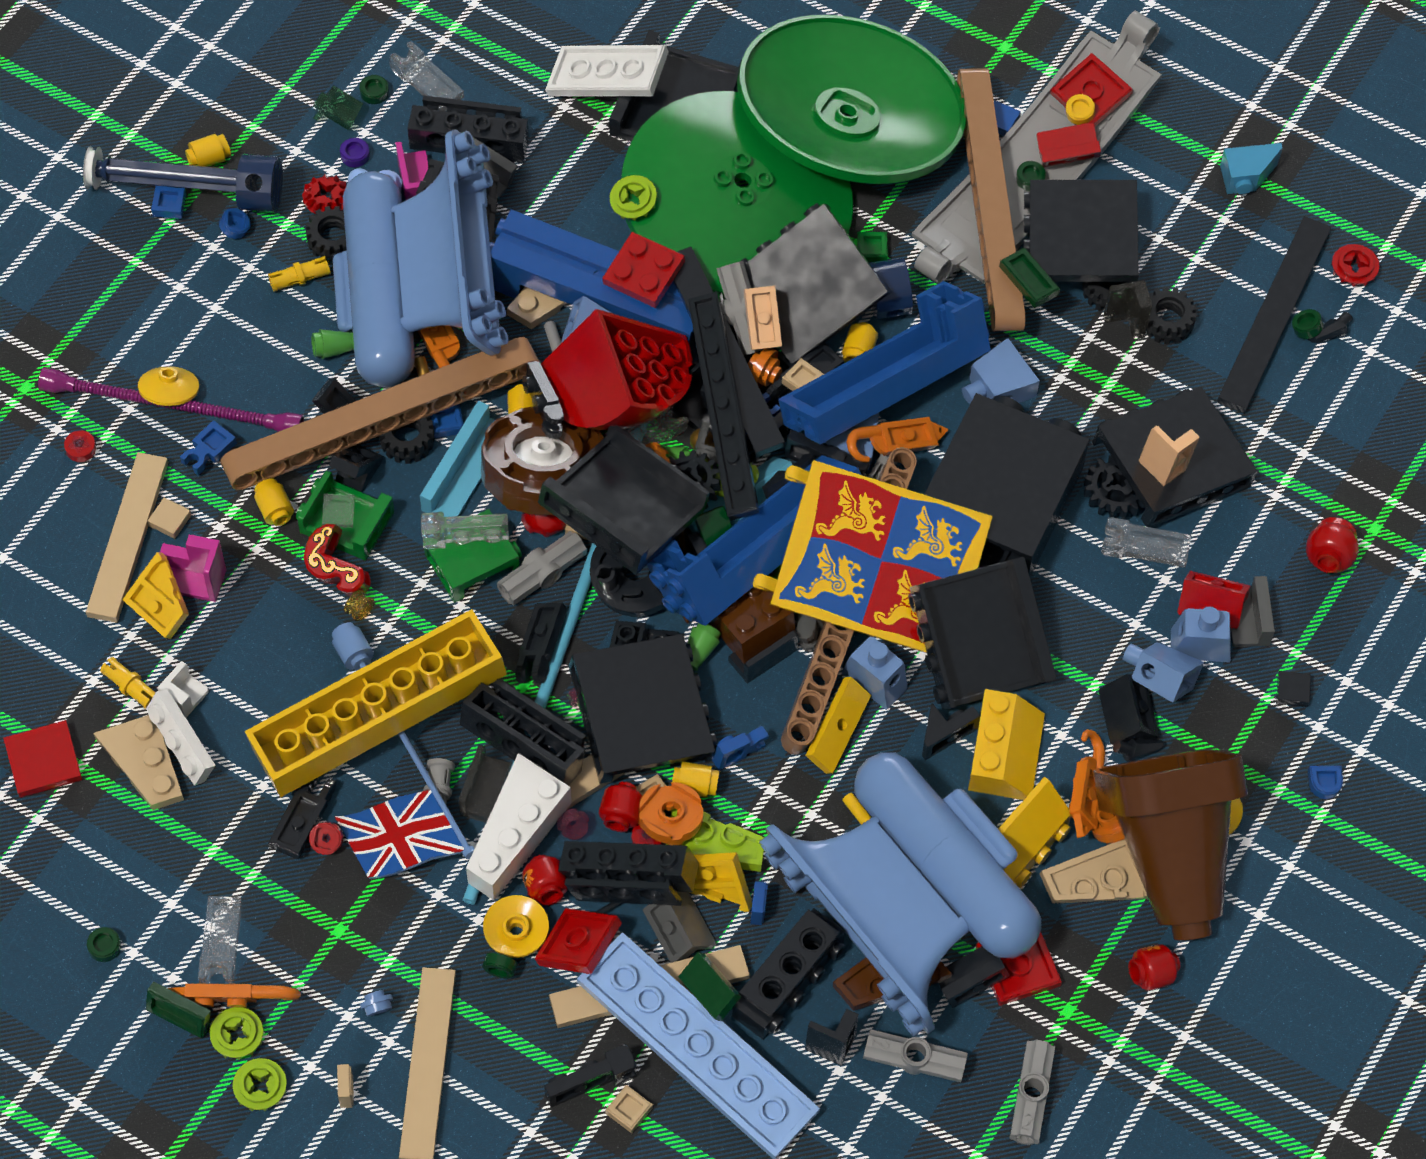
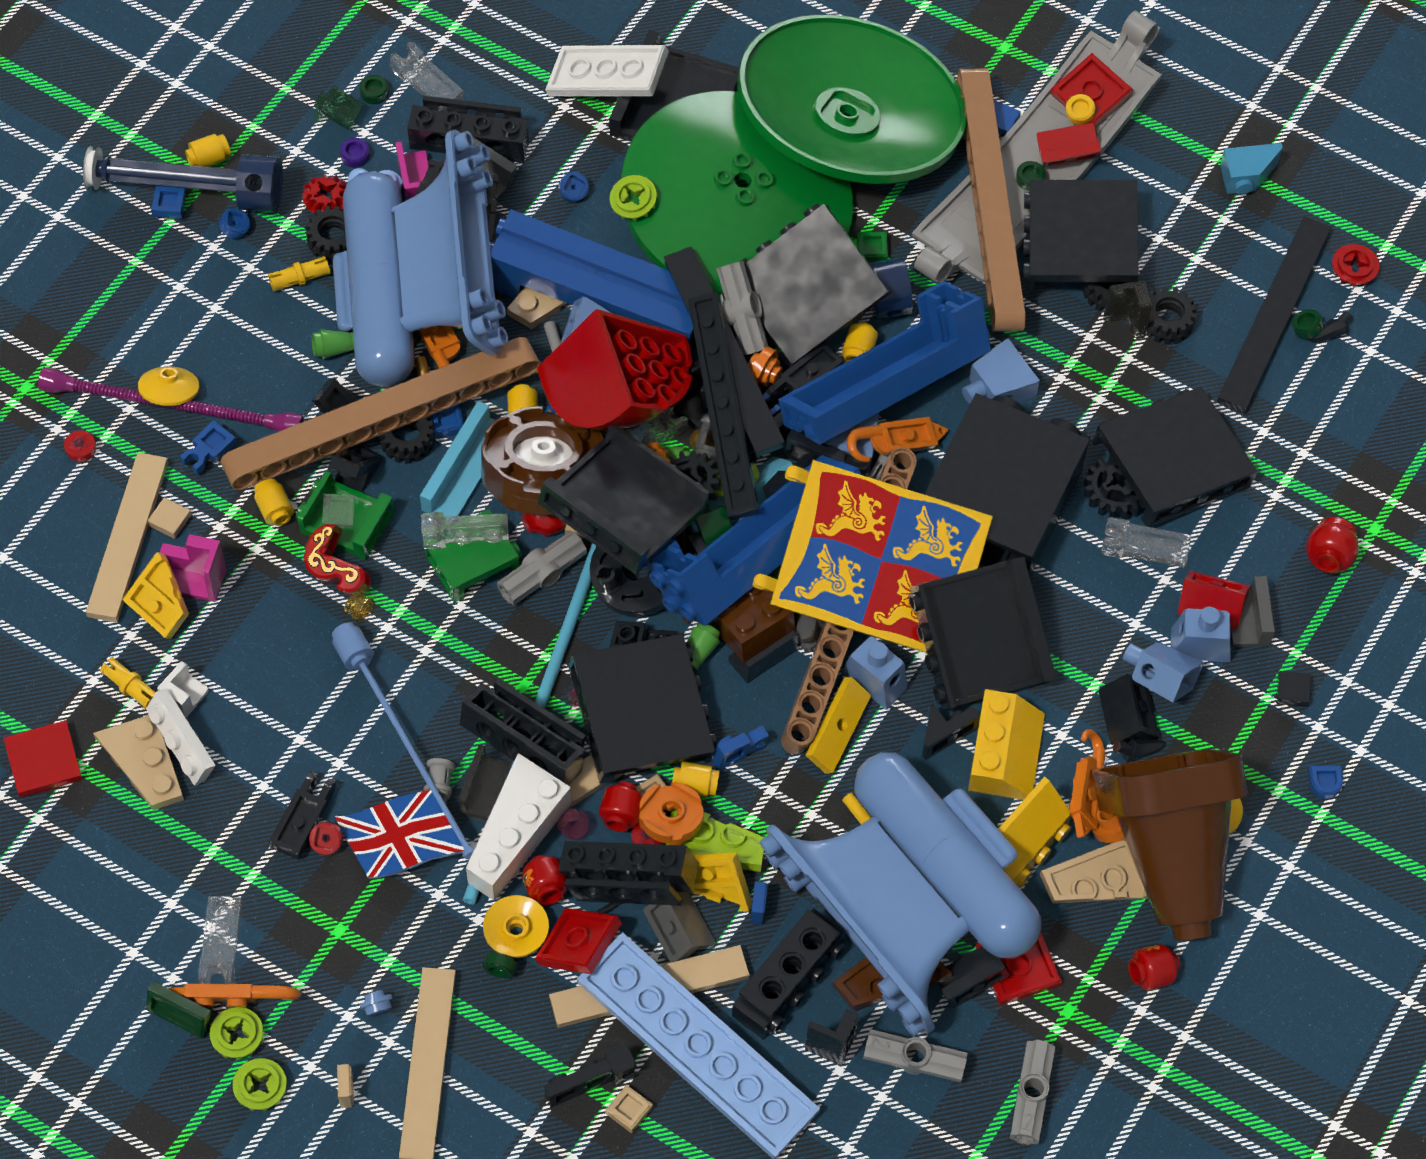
dark green tile [87,927,121,962] -> none
yellow brick [245,609,507,798] -> none
black hinge [515,602,568,683] -> none
black hinge [522,361,564,439] -> none
red plate [602,232,685,308] -> none
dark green tile [678,952,742,1021] -> none
light nougat panel [743,286,782,350] -> none
tan tile [782,358,824,391] -> none
dark green tile [999,248,1060,308] -> none
light nougat panel [1139,425,1200,486] -> none
none -> blue tile [558,172,589,203]

